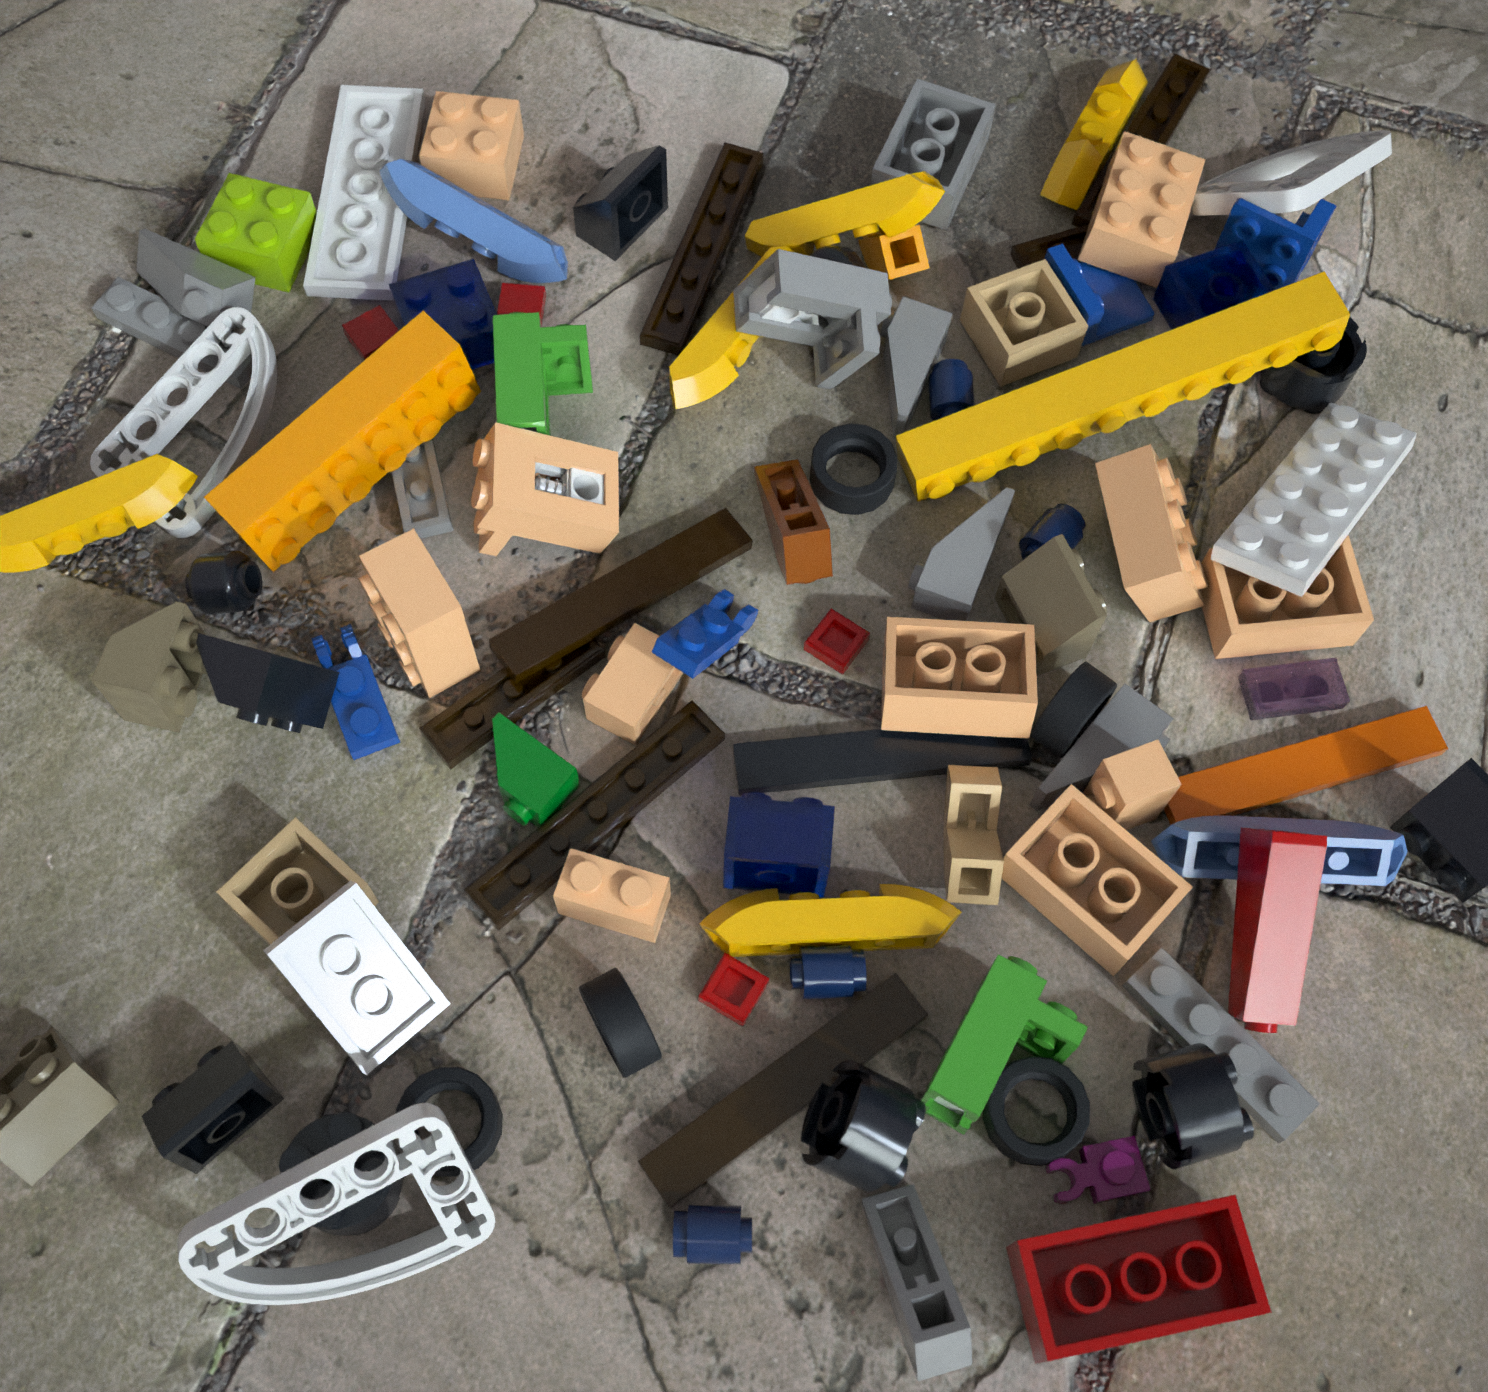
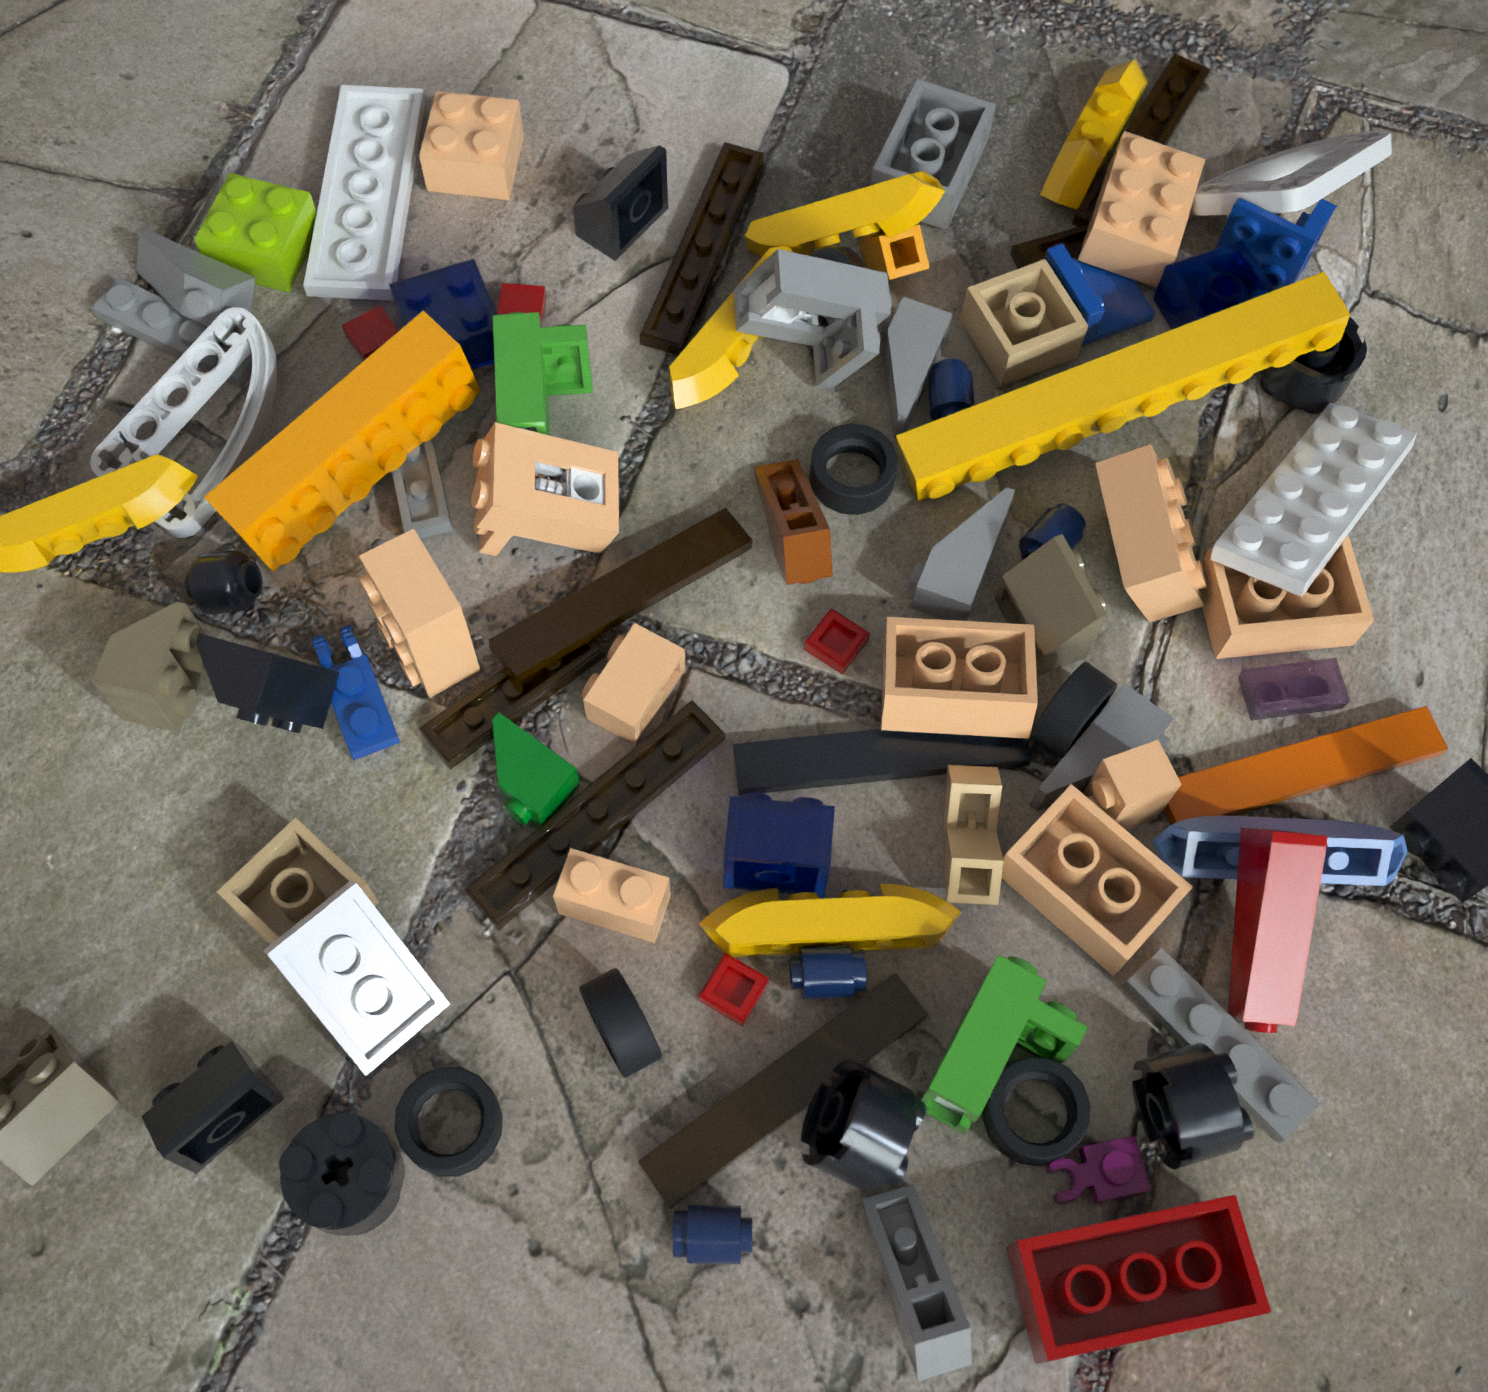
white beam [177,1103,495,1305] -> none
medium blue brick [379,159,568,283] -> none
blue hinge [652,589,759,679] -> none

